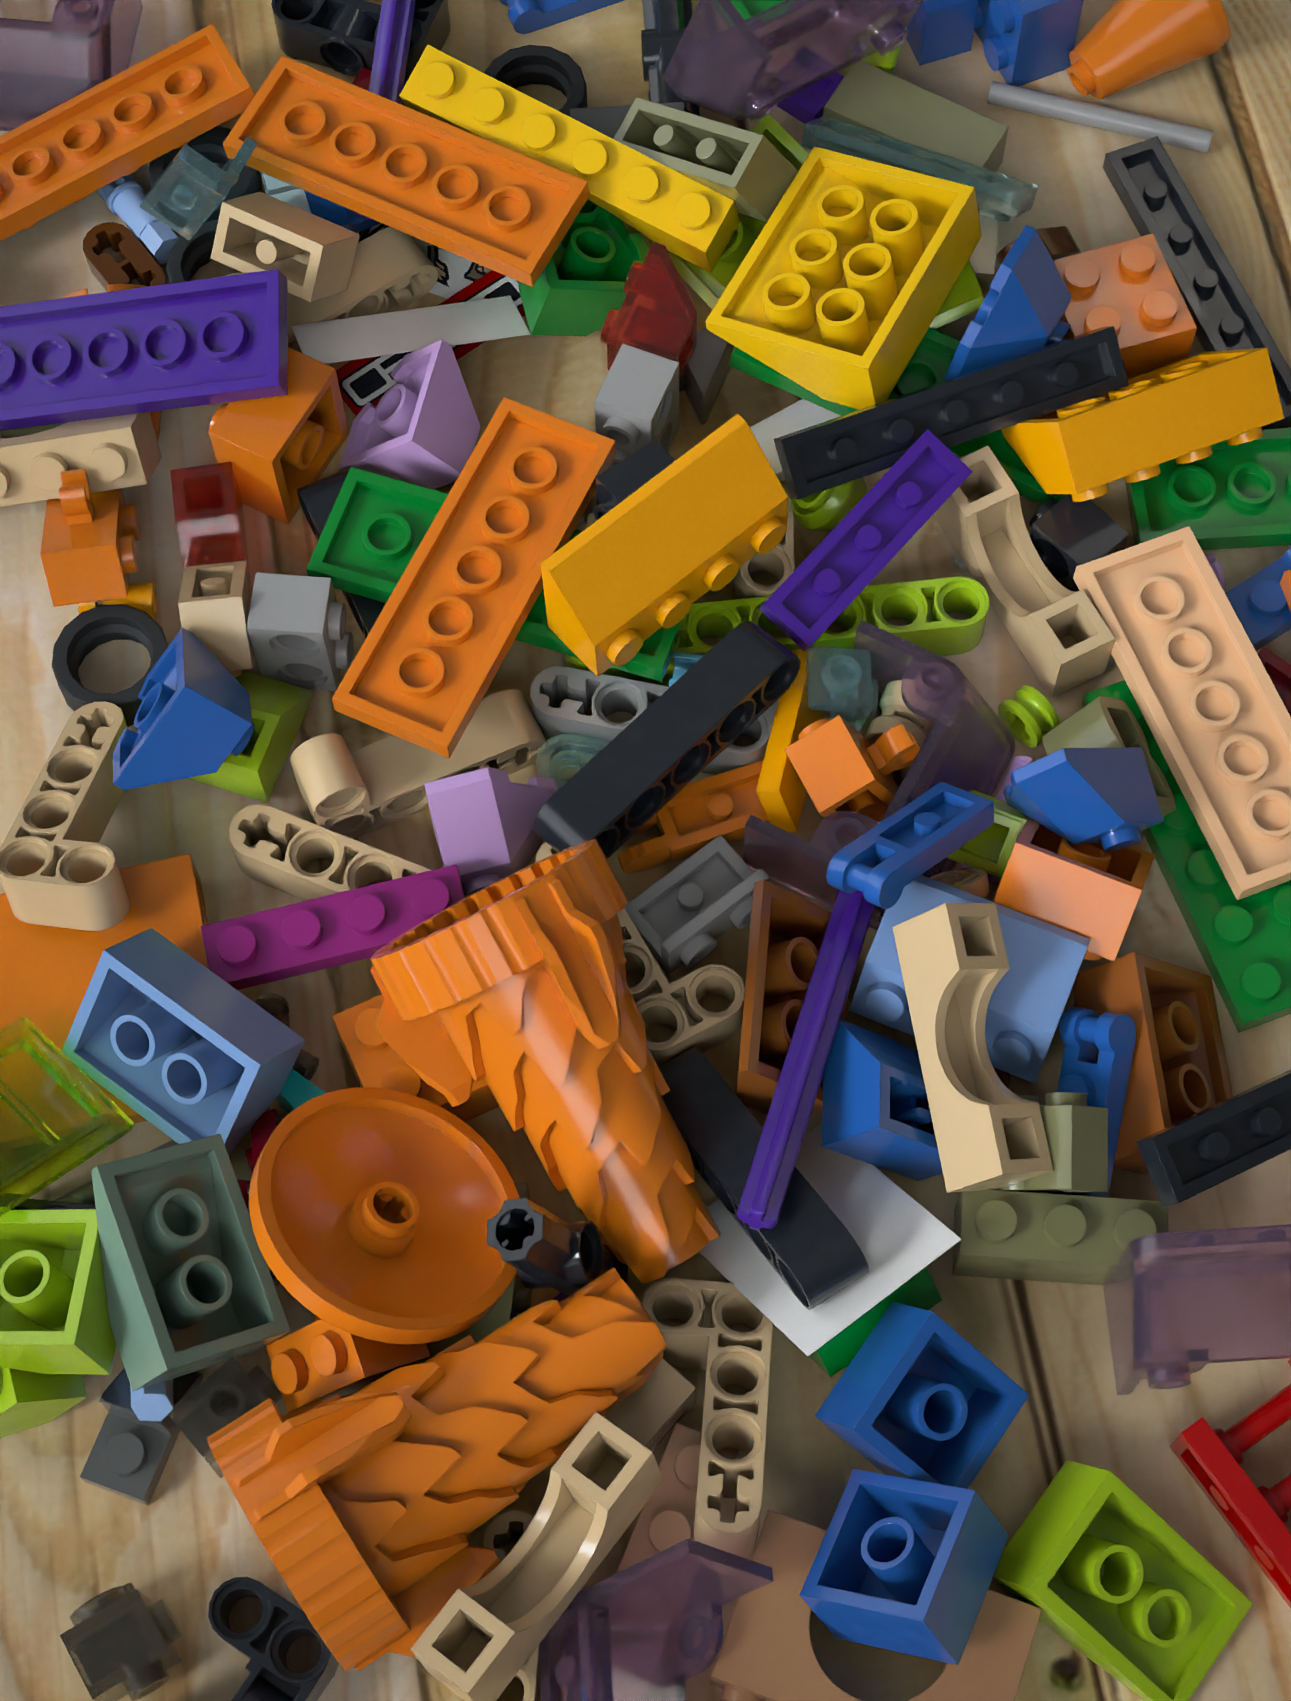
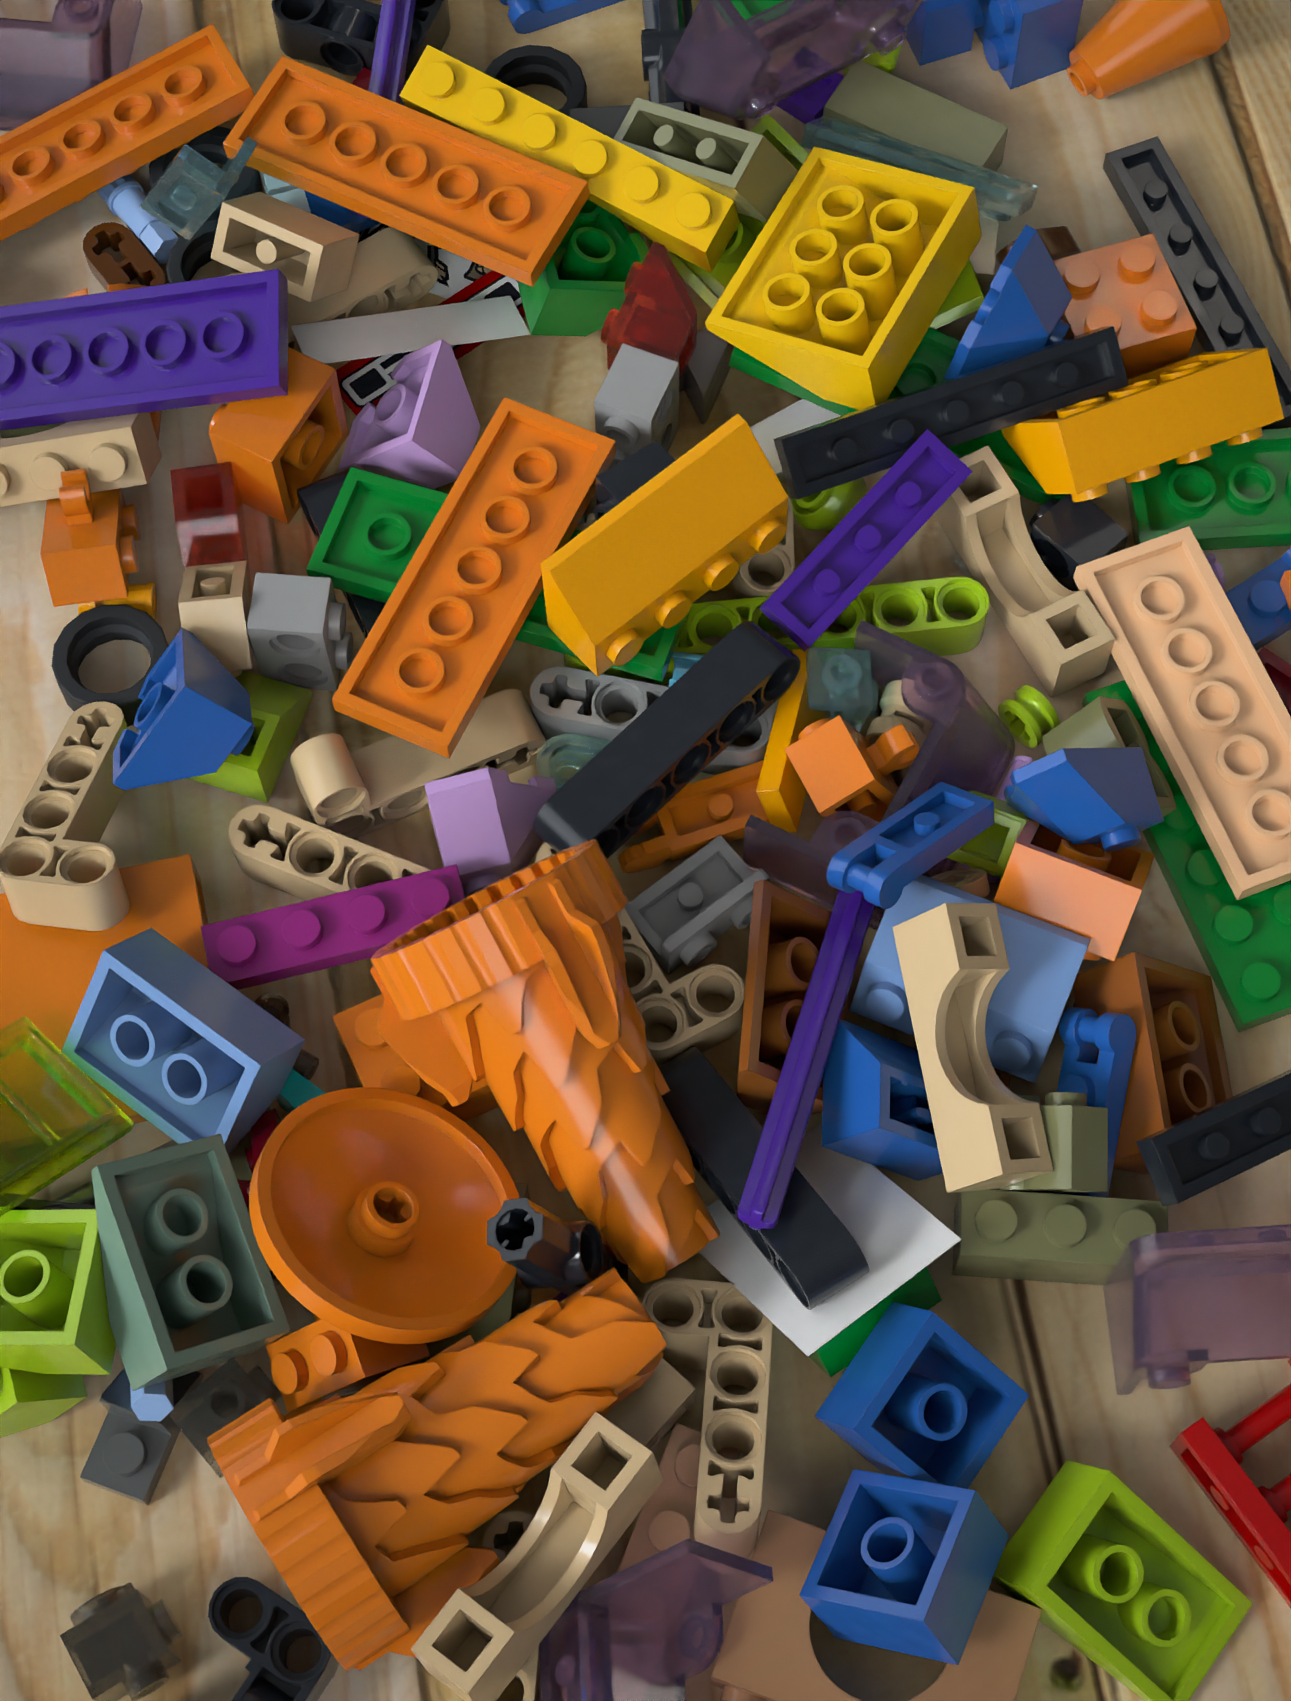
light grey bar [987,81,1213,153] -> none

